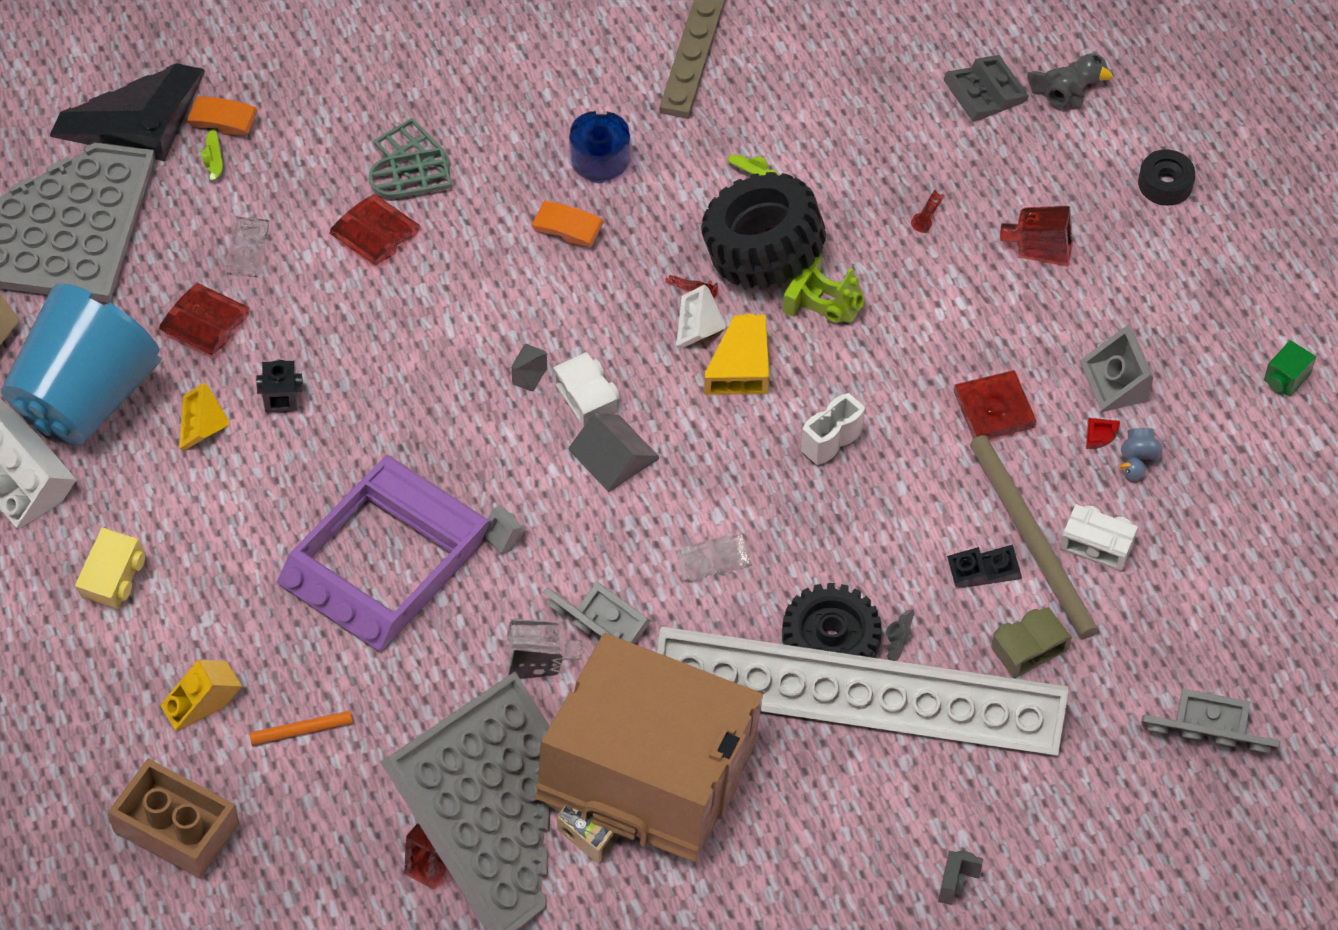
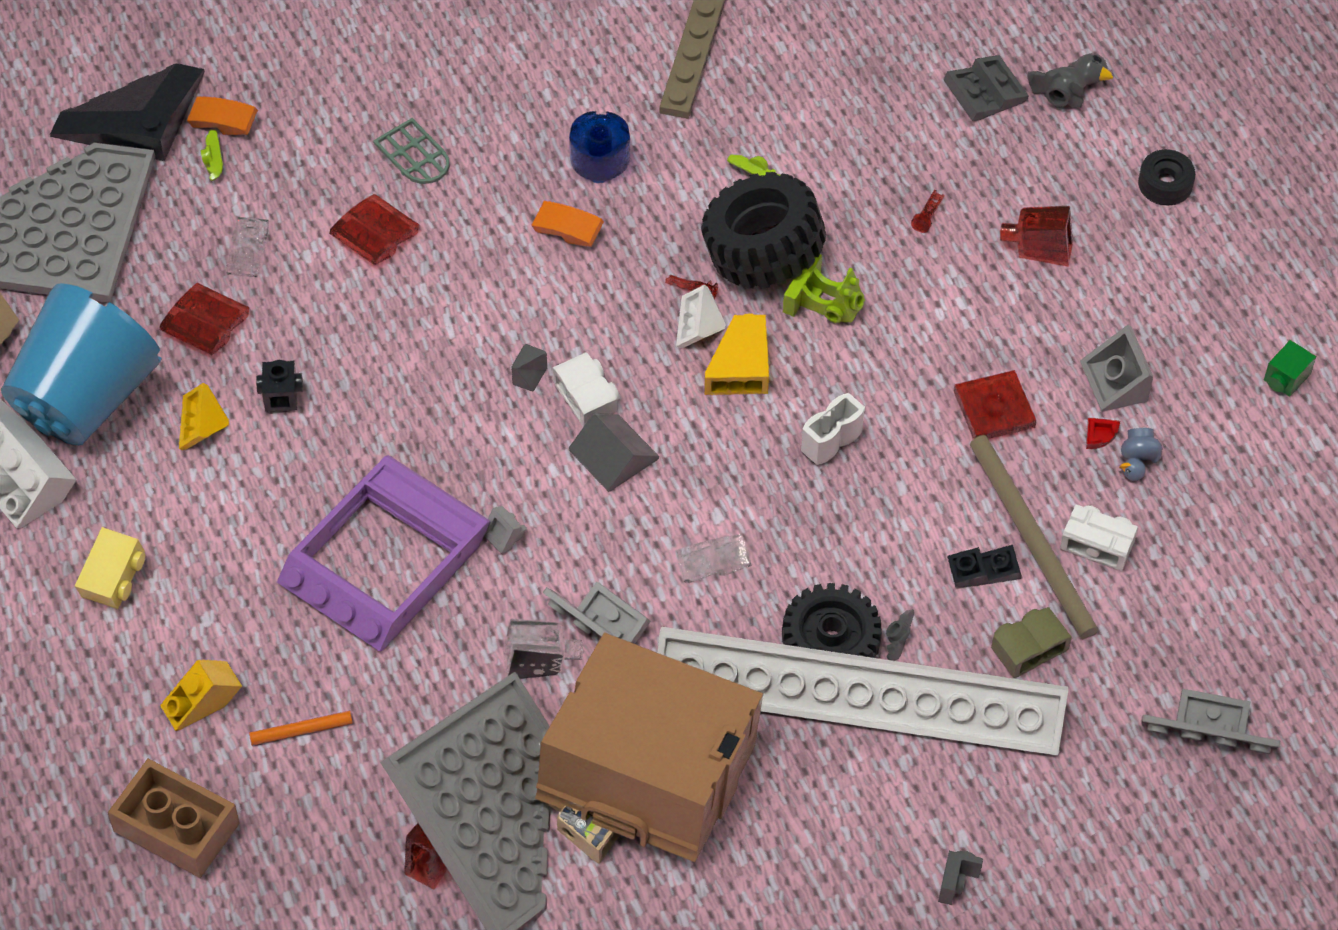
sand green window [369,147,452,198] -> none

